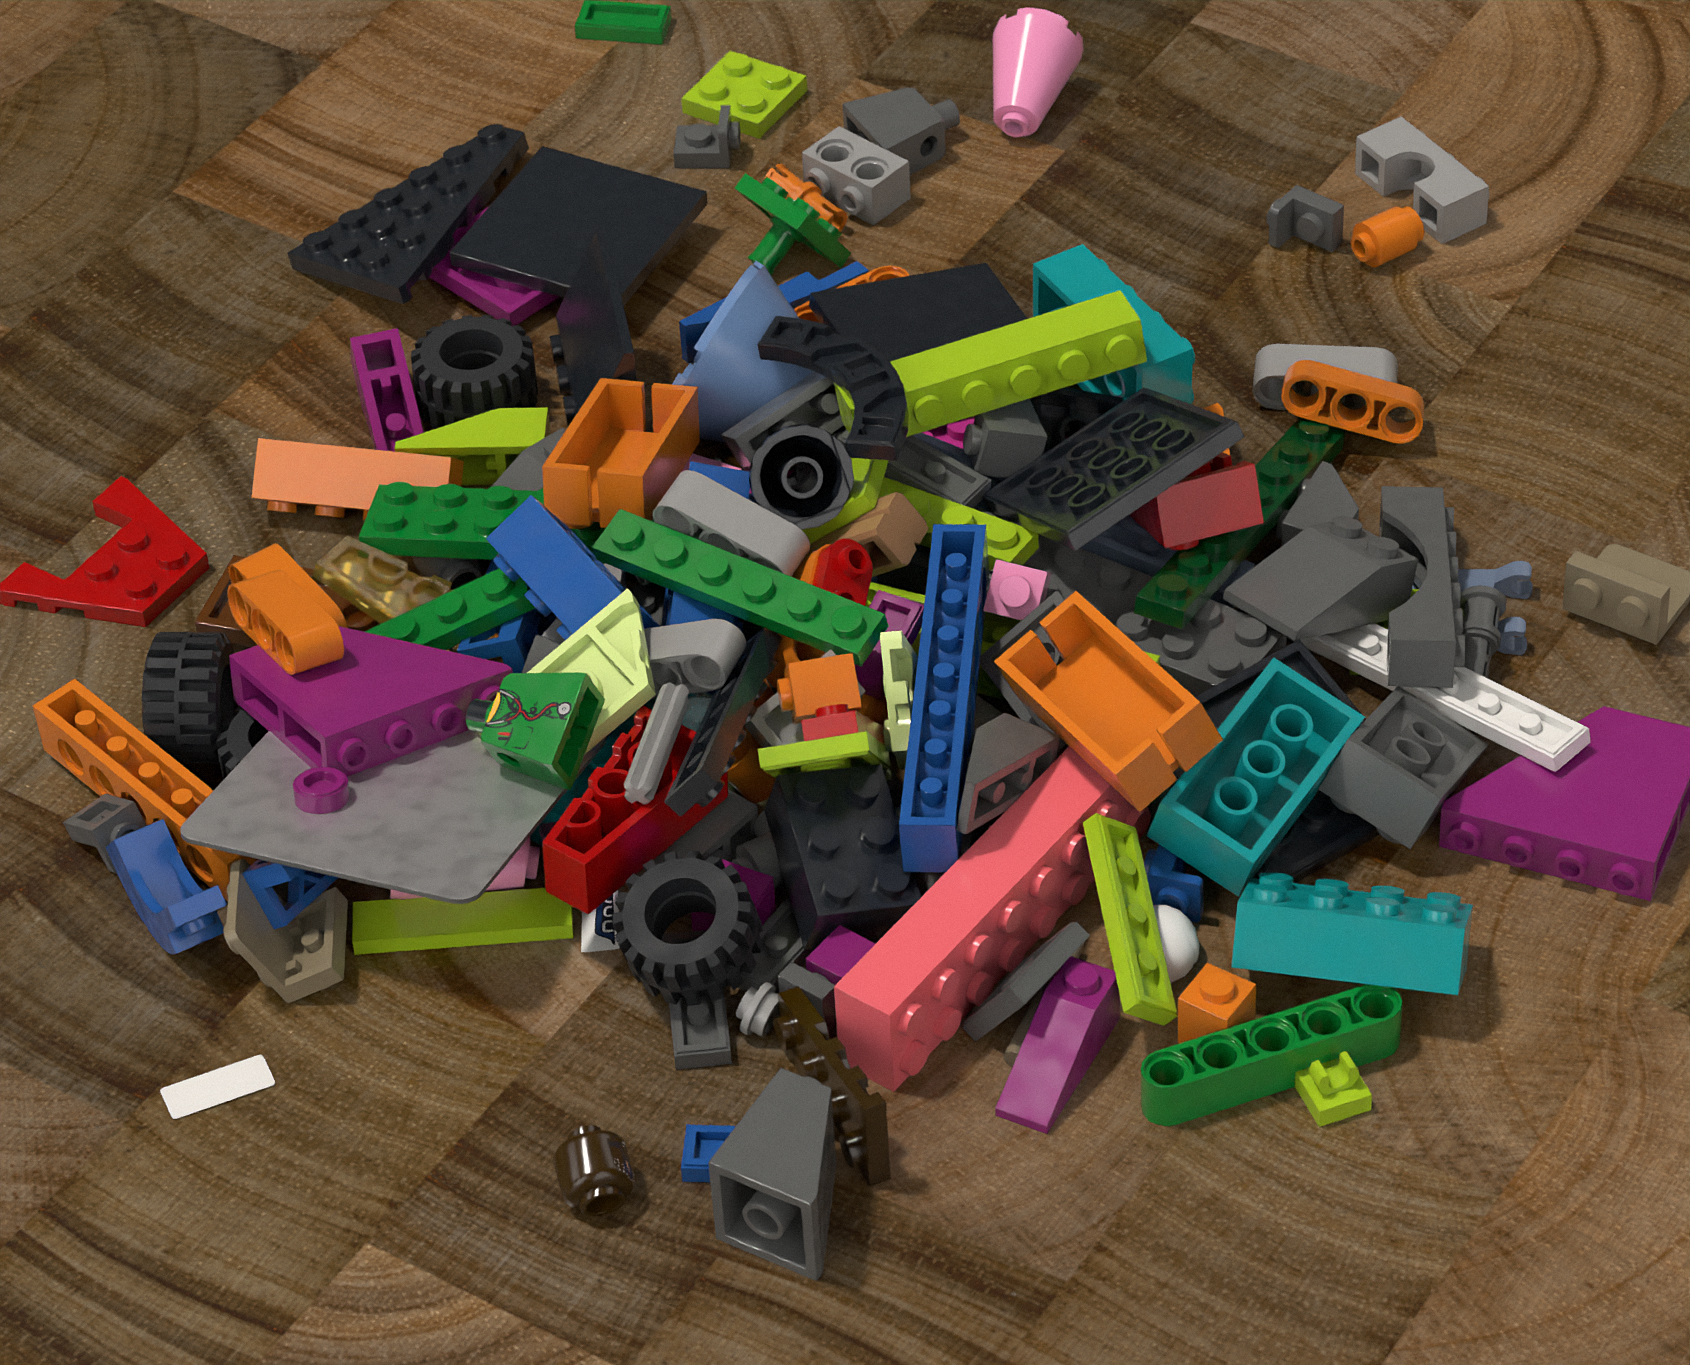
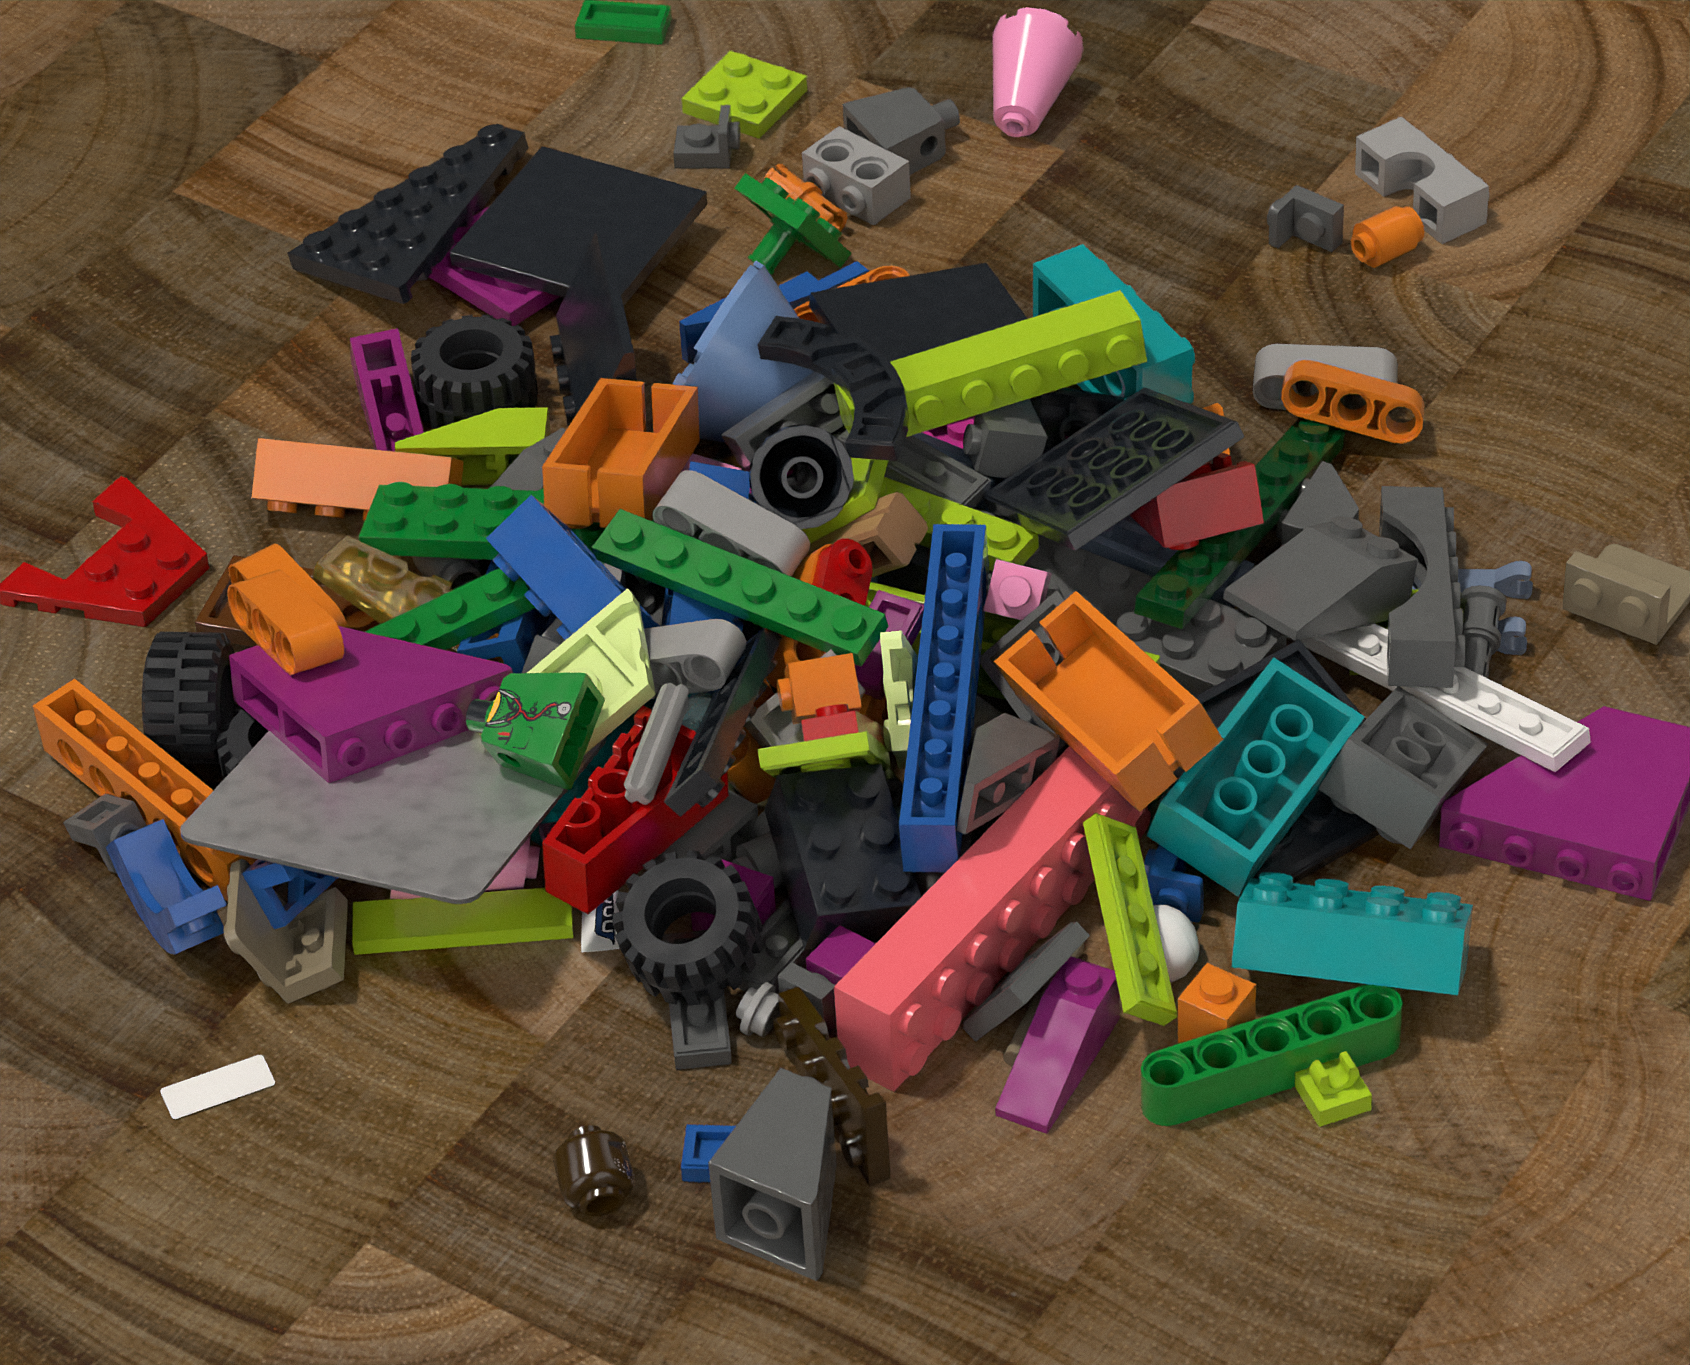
magenta tile [293,767,350,814] -> none

